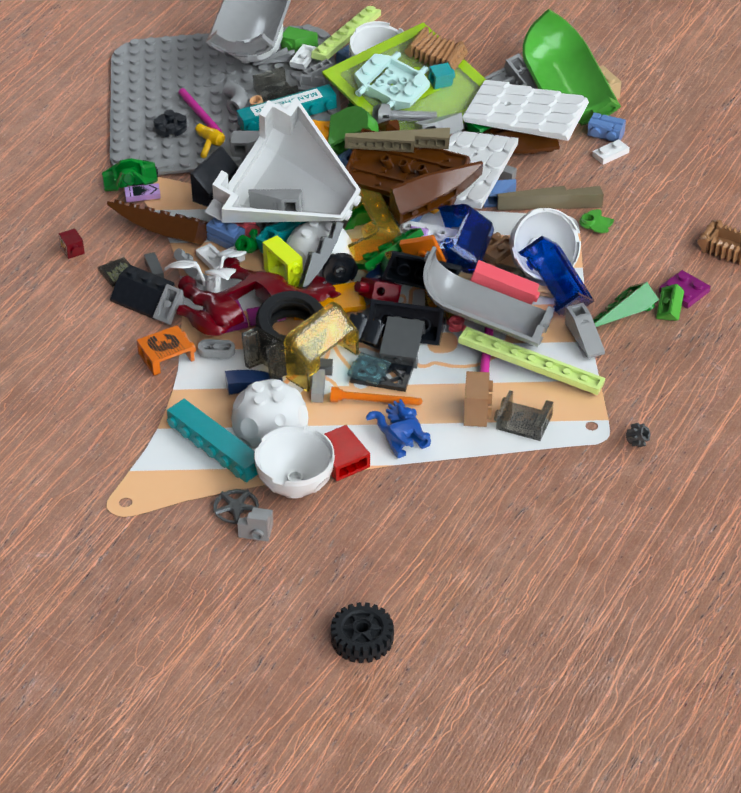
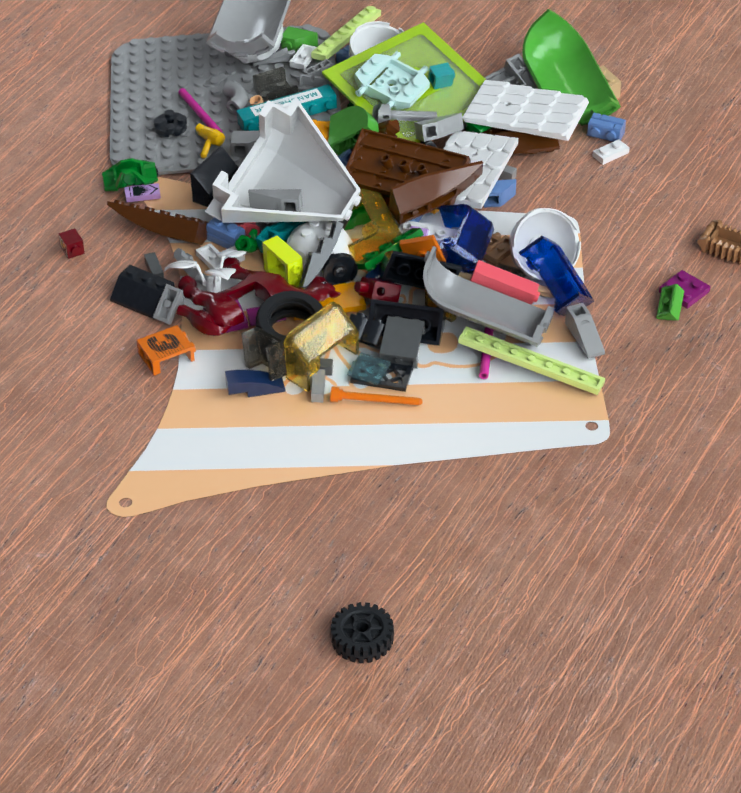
clear smoke piece [98,257,130,287] -> none
teal brick [167,399,258,482] -> none
light grey plate [198,339,235,358] -> none
dark grey wheel [213,489,259,524] -> none
white rock [231,379,309,448] -> none
light grey brick [237,507,274,541] -> none
white rock [254,425,335,498] -> none
red brick [324,425,370,482] -> none
dark tan slope [345,128,450,153] -> none
blue animal [366,399,431,458] -> none
medium nougat piece [404,26,468,71] -> none
coral plate [447,315,466,332] -> none
medium nougat brick [464,371,493,427] -> none
clear smoke panel [494,390,554,441] -> none
dark tan slope [497,186,604,210] -> none
bright green plate [579,209,614,233] -> none
wedge [593,282,659,327] -> none
dark grey gear [626,423,651,448] -> none

